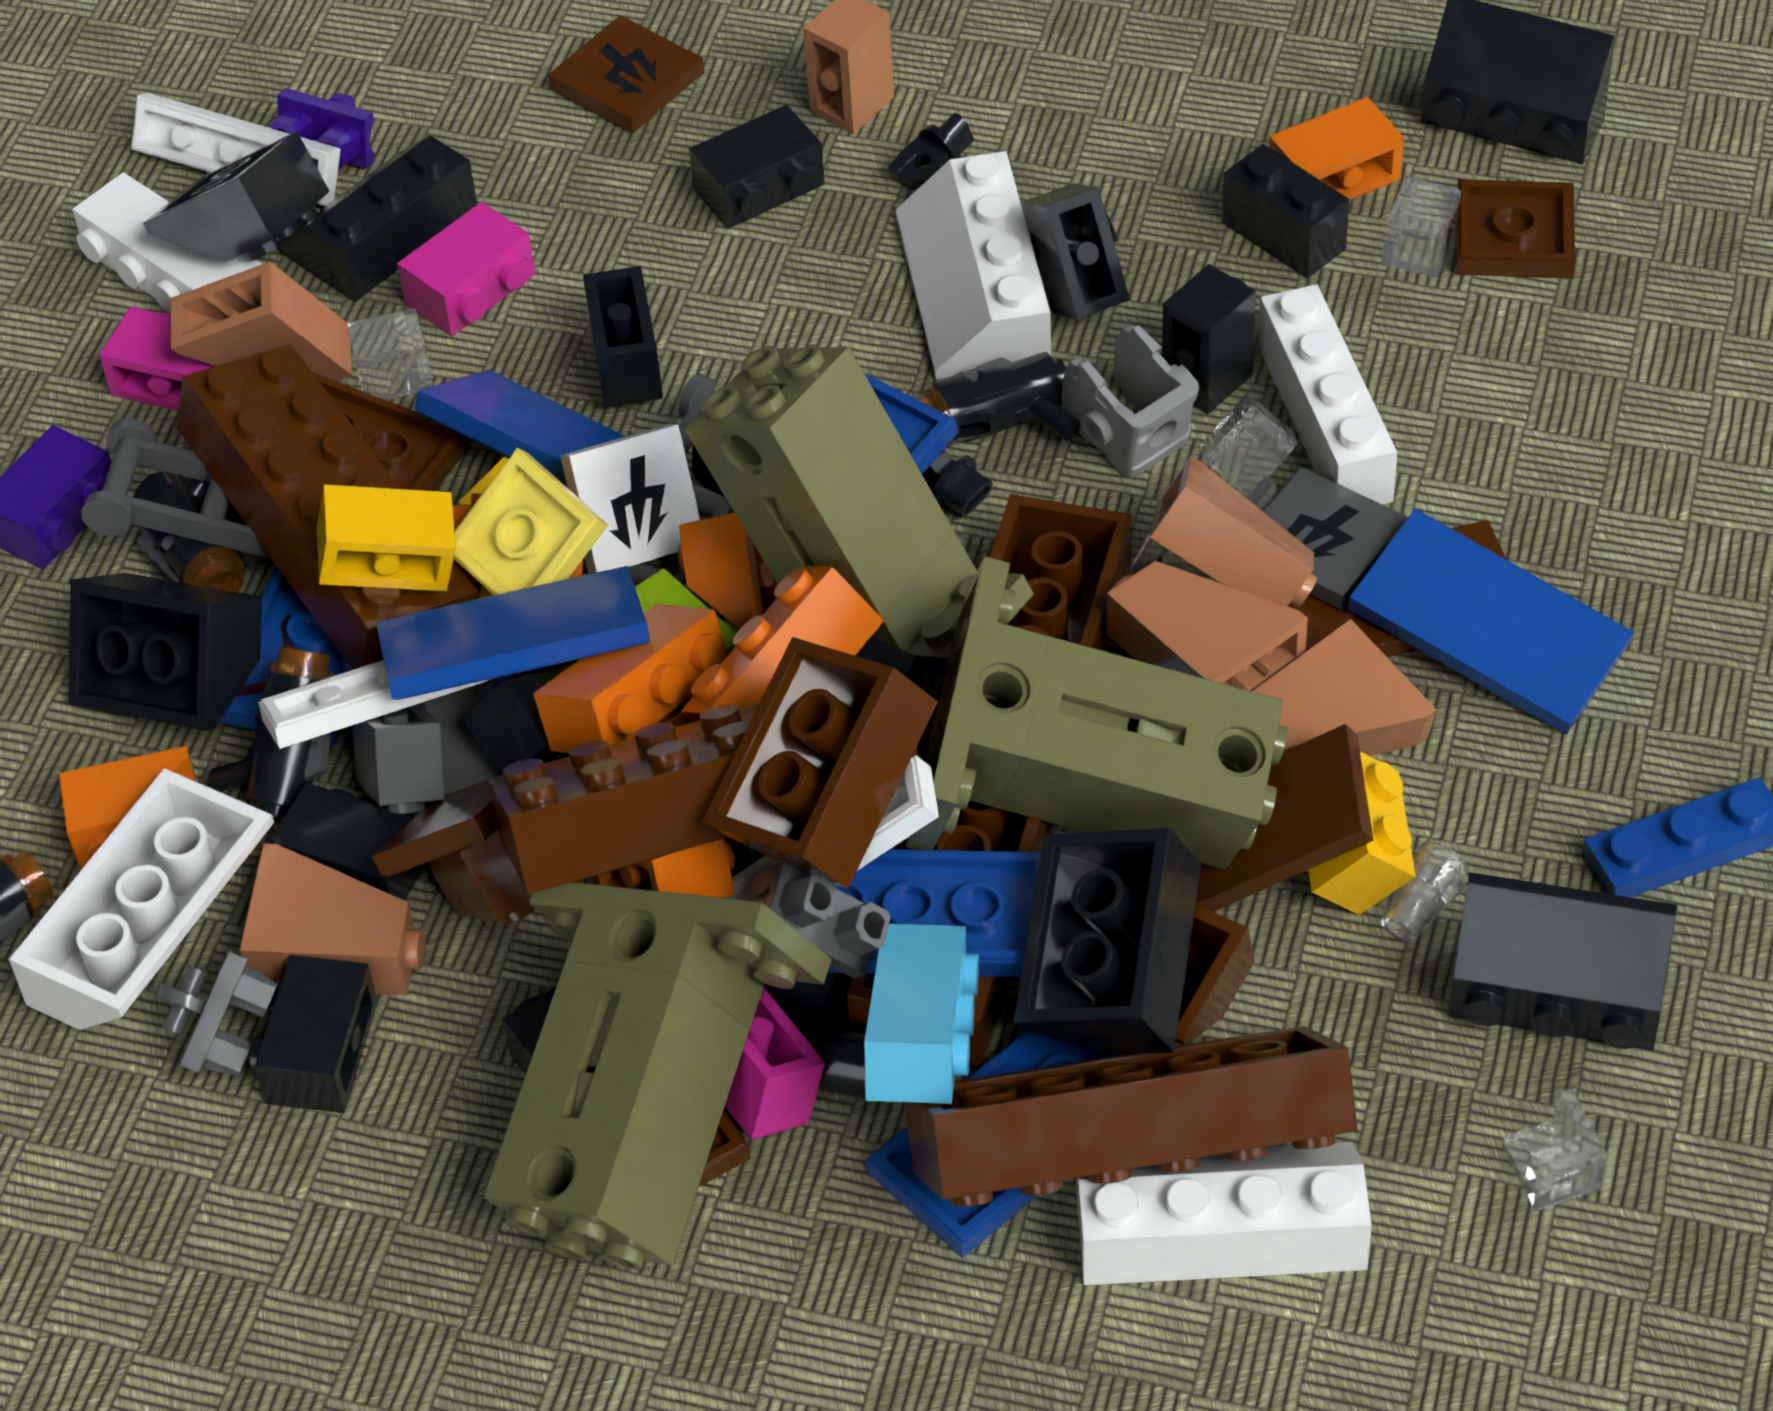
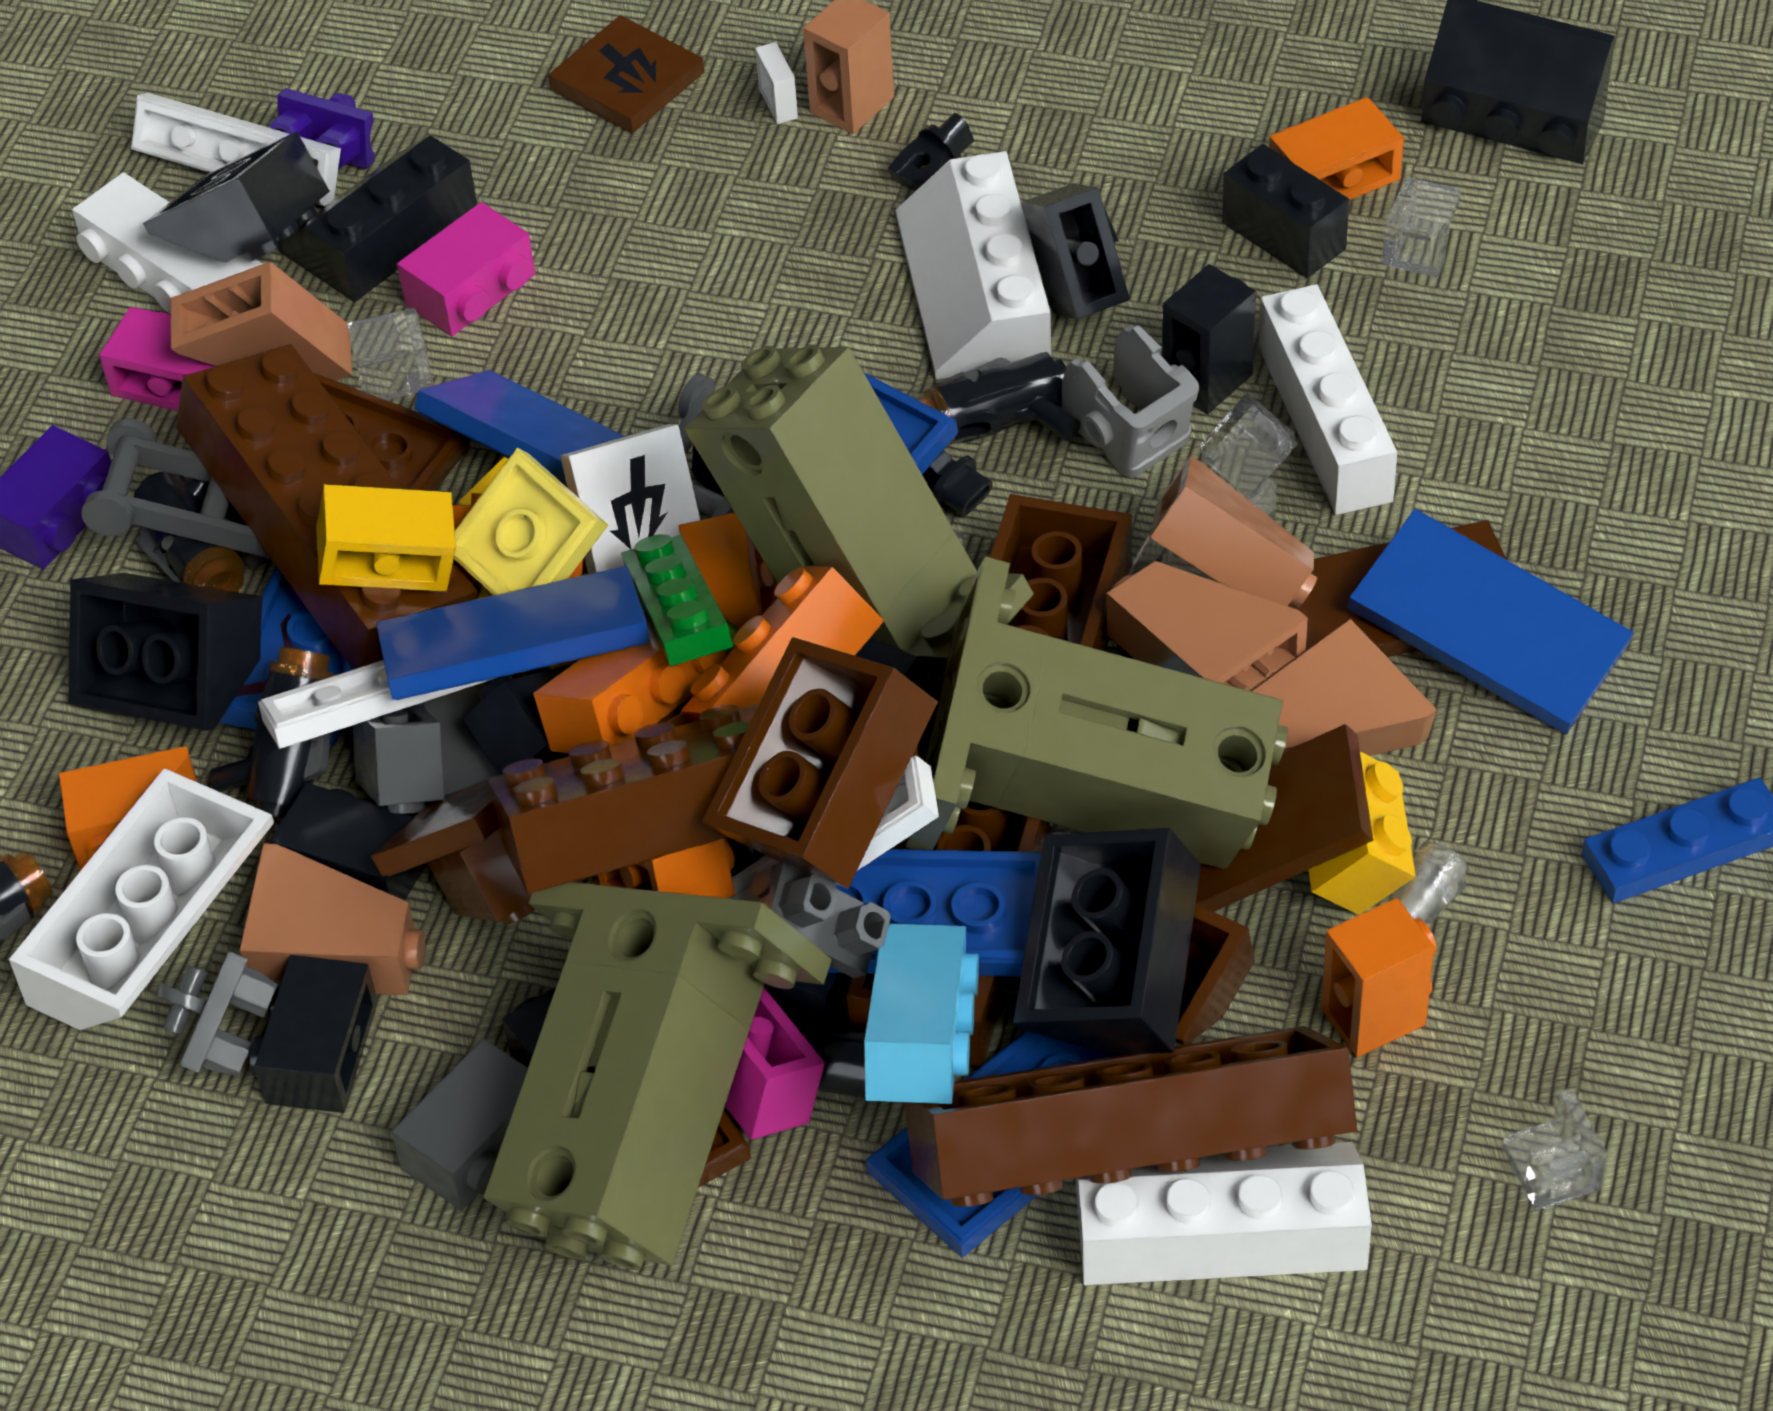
black brick [583,266,663,408] -> none
black brick [689,104,825,229] -> none
dark grey tile [1263,467,1408,610] -> none
black slope [1449,872,1677,1050] -> none
reddish brown tile [1456,179,1575,279] -> none
none -> dark grey brick [391,1038,528,1211]
none -> green plate [621,534,733,667]
none -> white tile [755,42,798,124]
none -> orange brick [1321,898,1437,1058]

